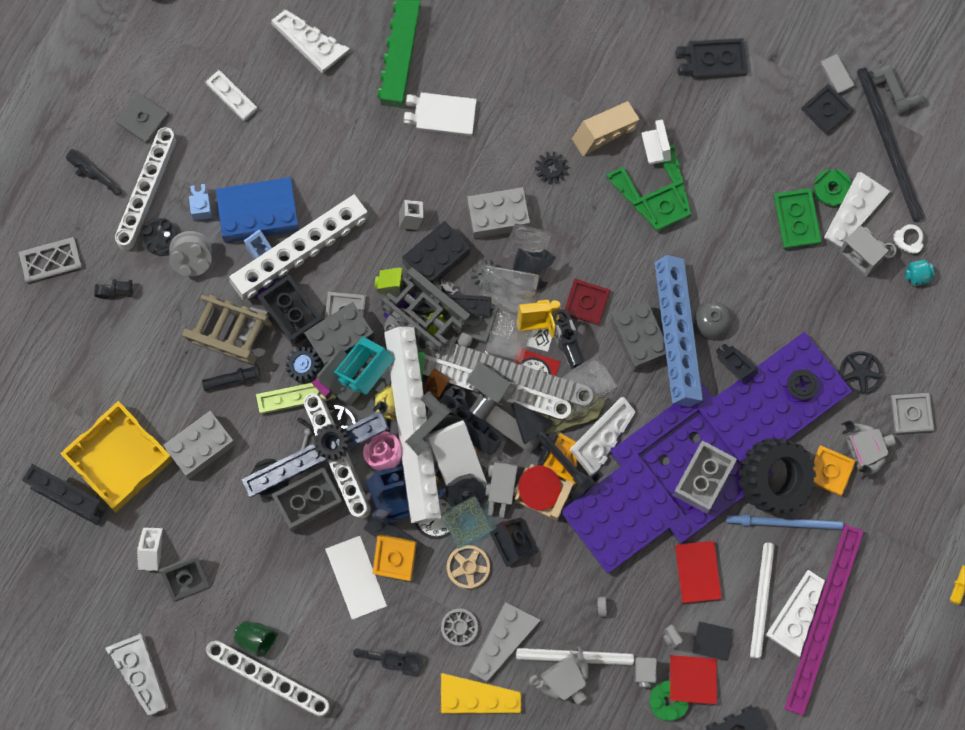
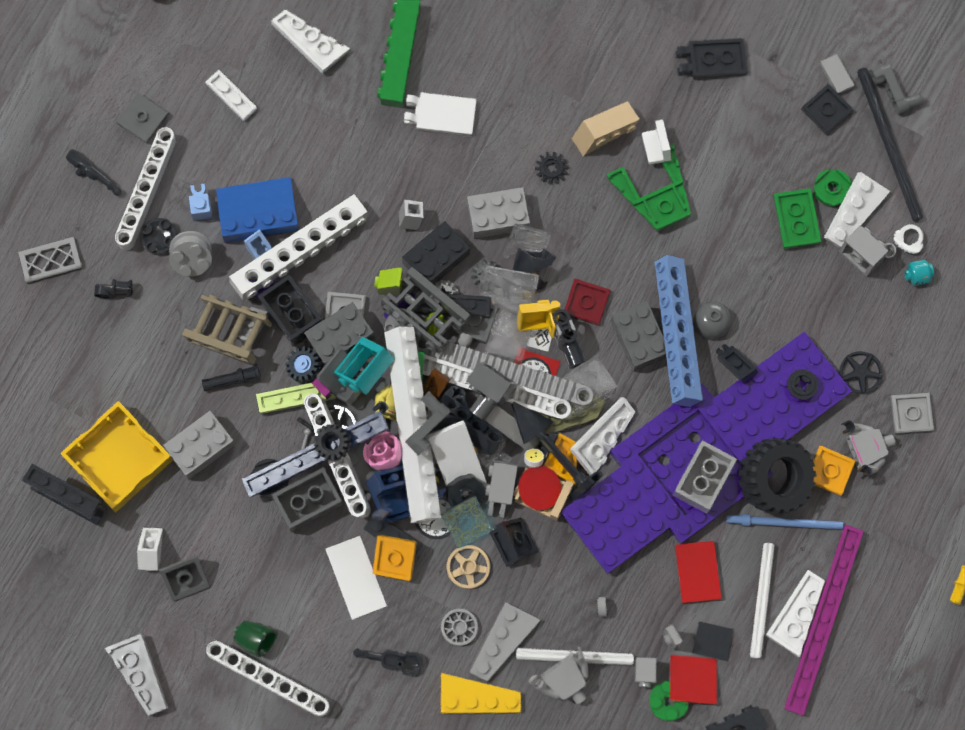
none -> tile [524,449,544,467]

